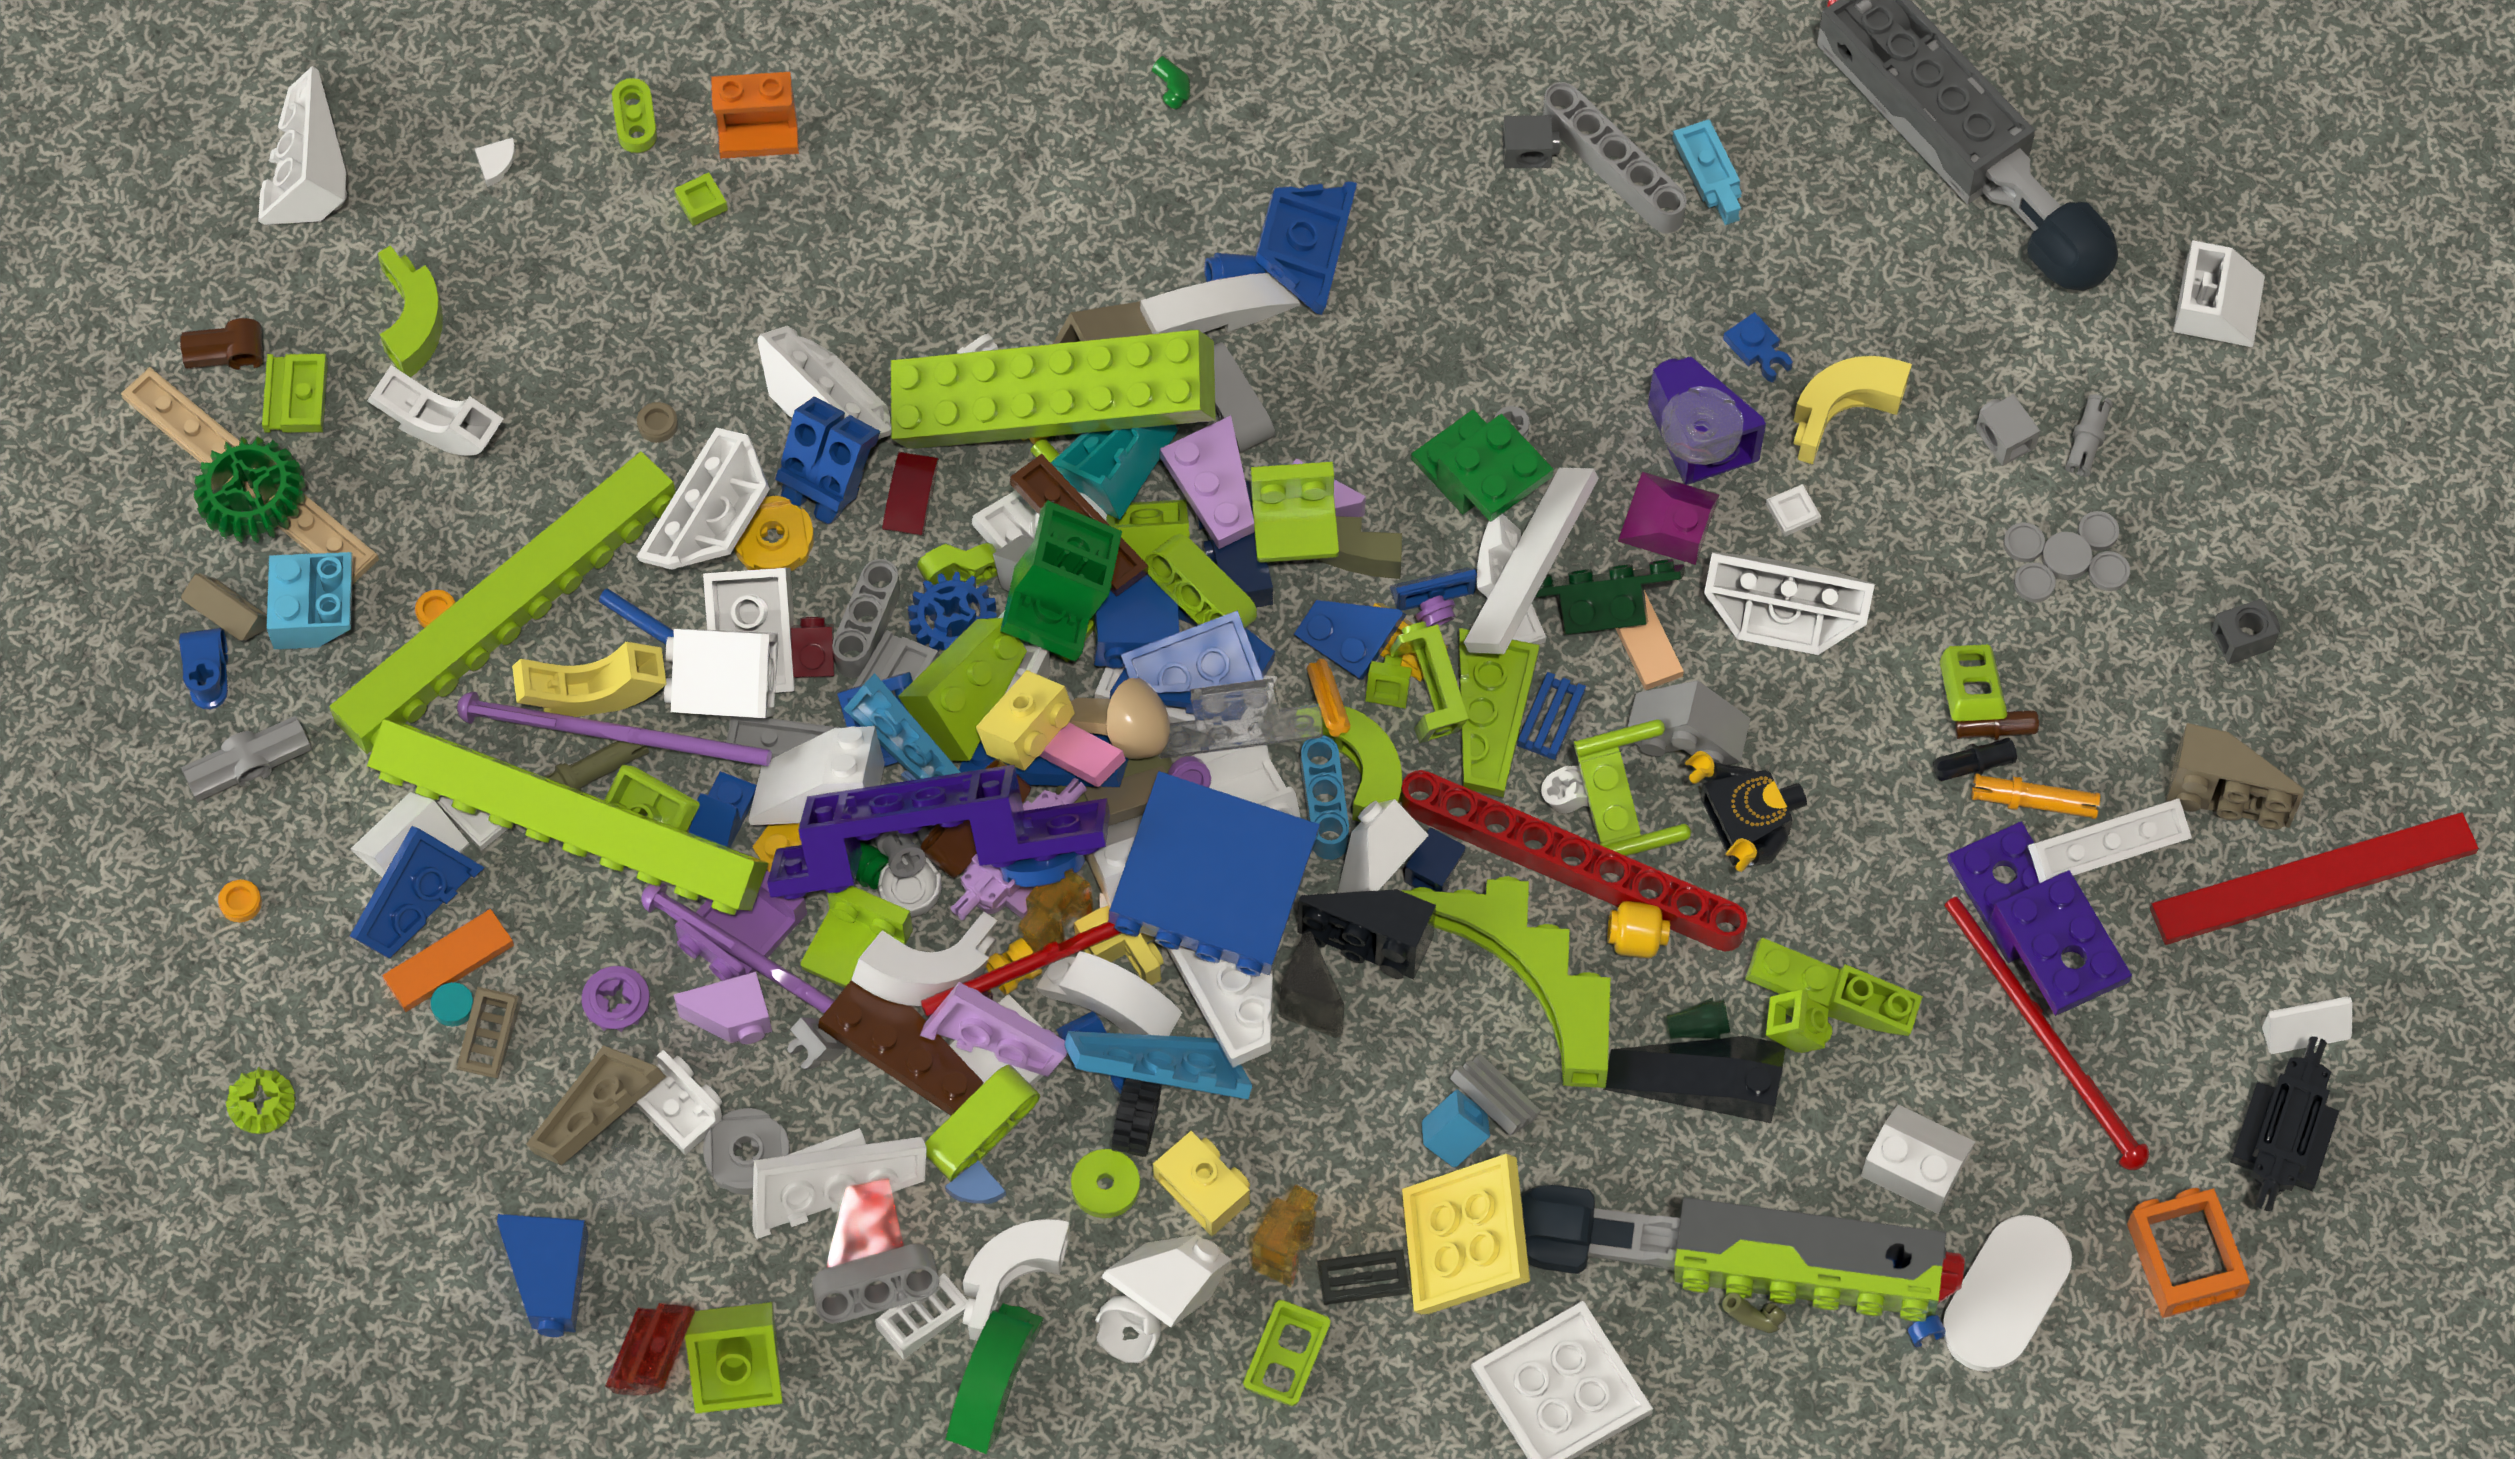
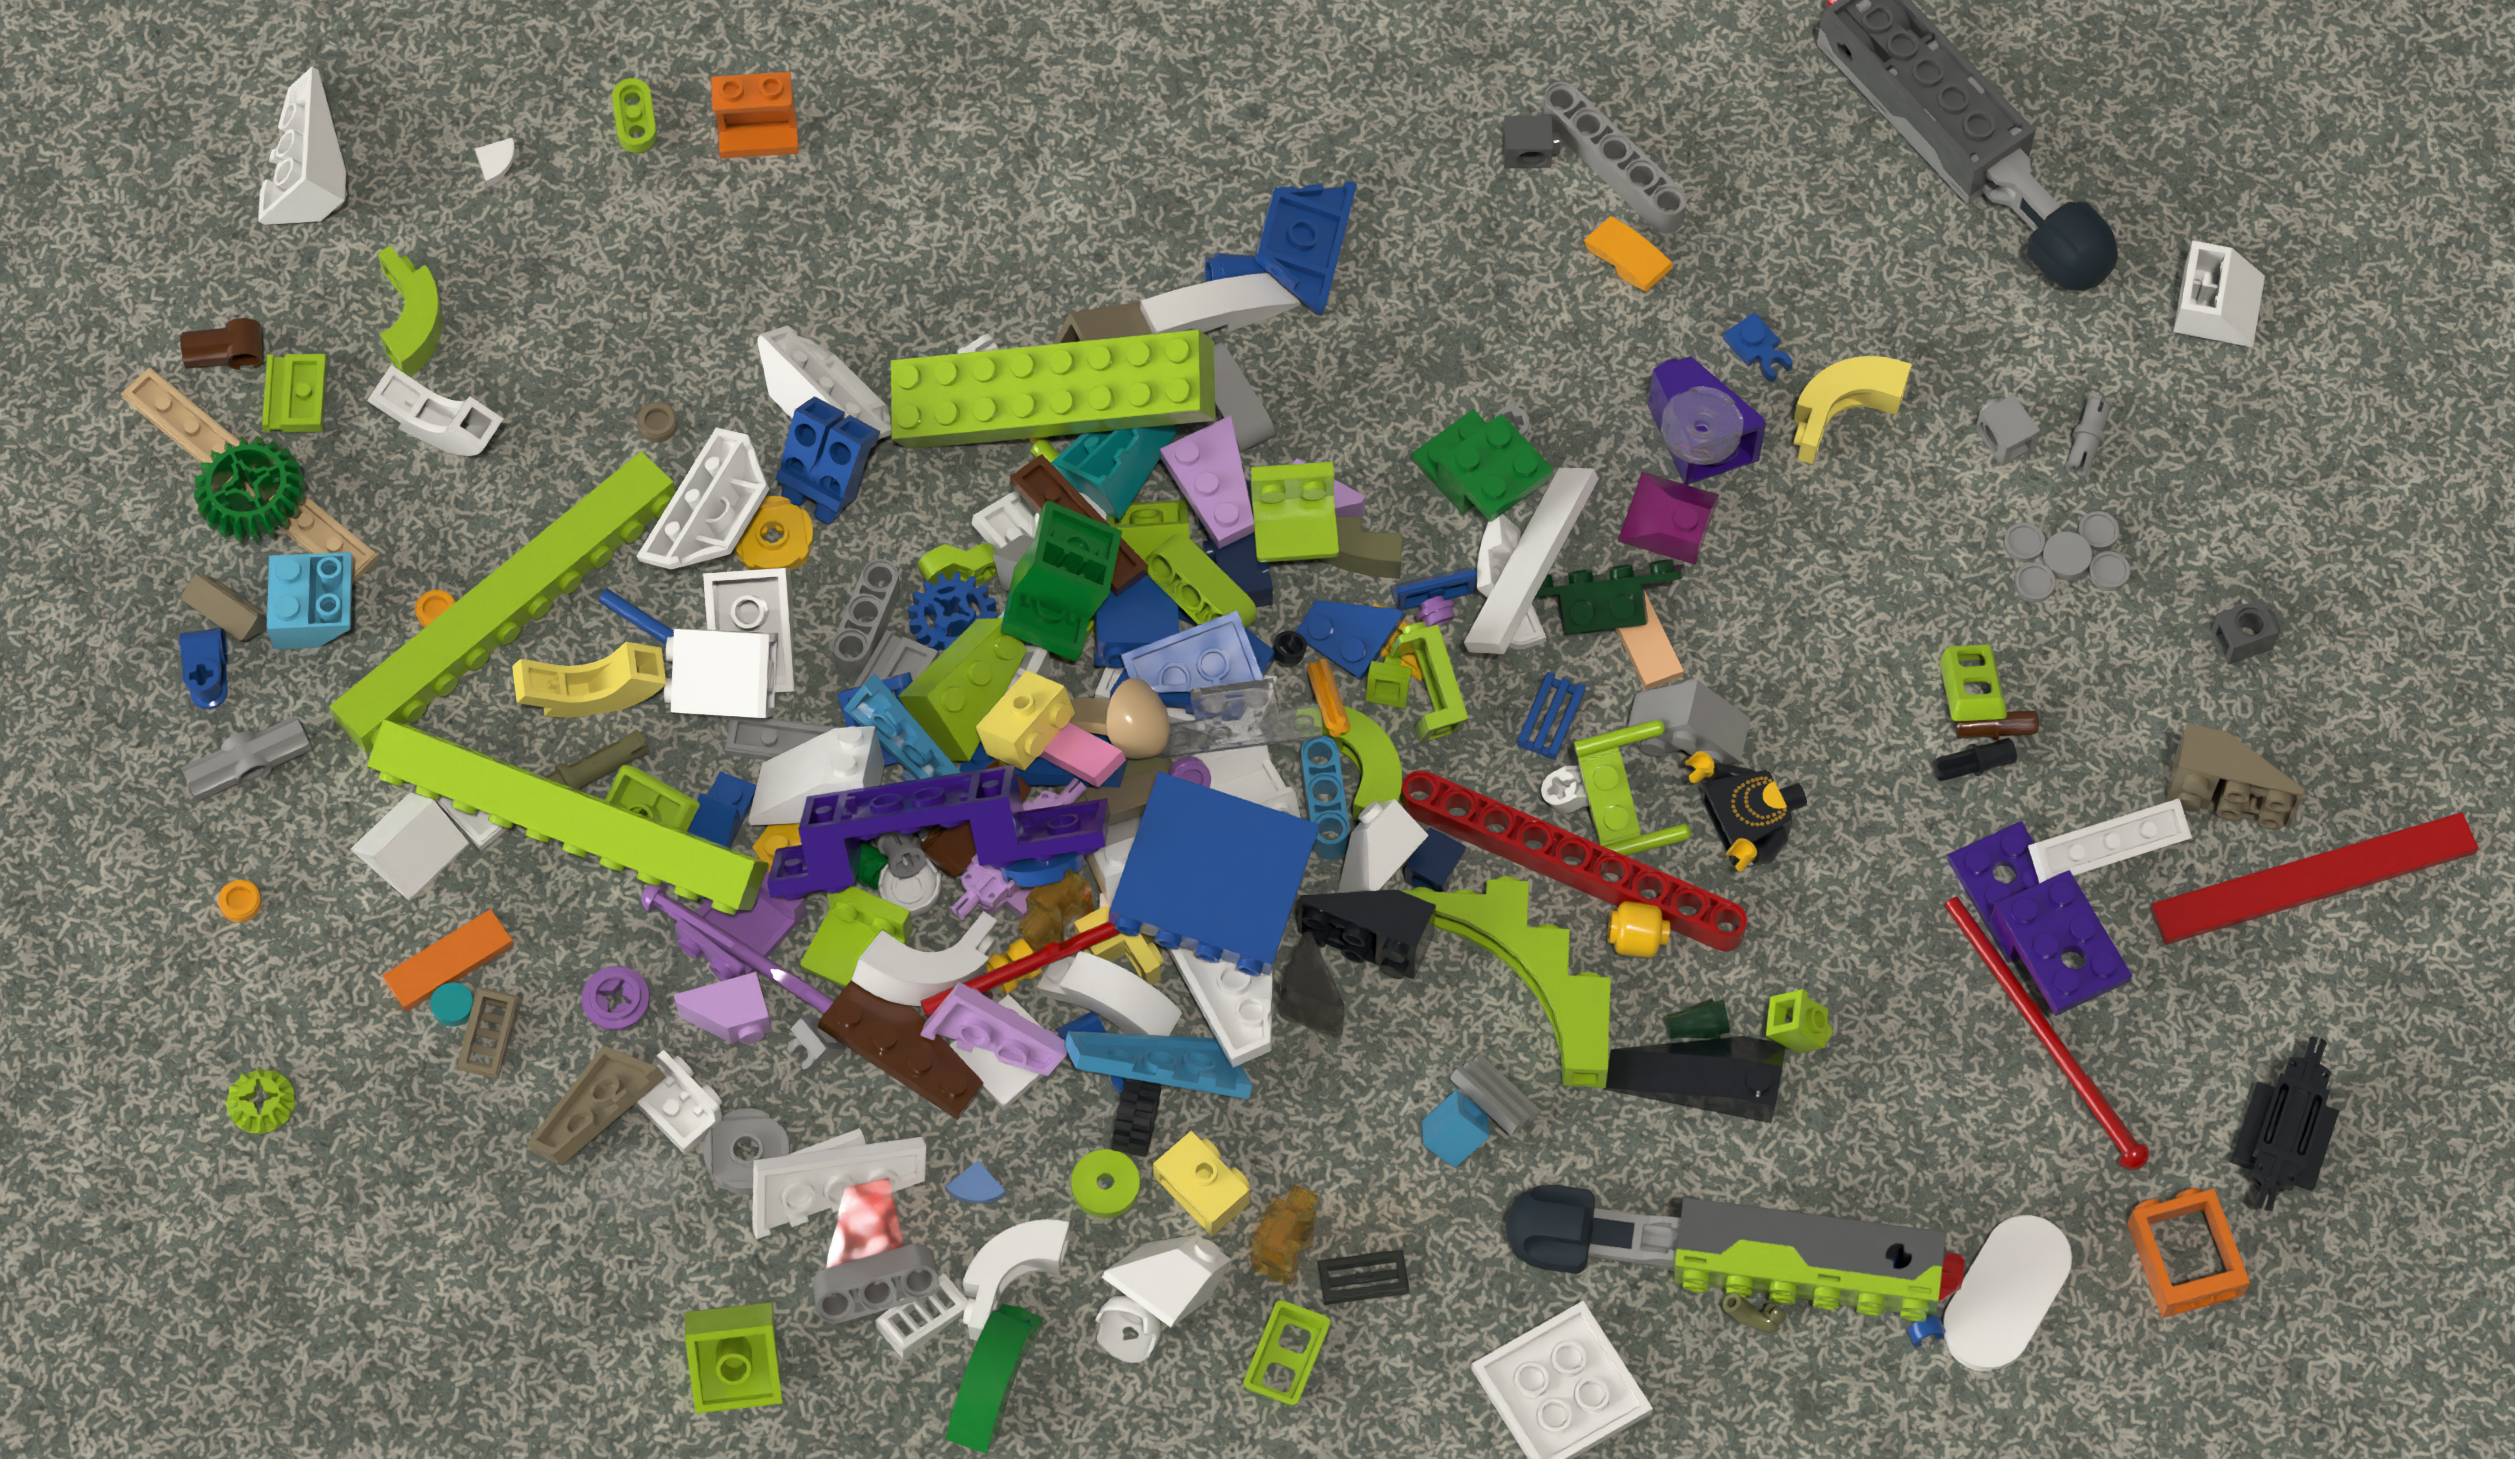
blue wing [350,826,485,958] -> none
medium lavender bar [457,692,772,766] -> none
blue slope [497,1214,589,1337] -> none
clear red slope [605,1303,695,1395] -> none
lime plate [674,172,728,226] -> none
dark red bracket [791,617,835,677] -> none
dark red slope [882,452,939,536] -> none
lime beam [925,1064,1040,1182] -> none
green arm [1152,56,1190,109] -> none
light yellow plate [1402,1154,1530,1314] -> none
lime wing [1459,628,1540,798] -> none
medium azure hinge [1672,119,1742,225] -> none
white wedge [1704,552,1875,655] -> none
lime slope [1745,937,1923,1036] -> none
white tile [1766,484,1821,537] -> none
white slope [1861,1104,1975,1214] -> none
light orange pin [1971,774,2100,819] -> none
white slope [2262,996,2352,1054] -> none
none -> black hinge [1273,631,1307,667]
none -> light orange slope [1584,216,1673,292]

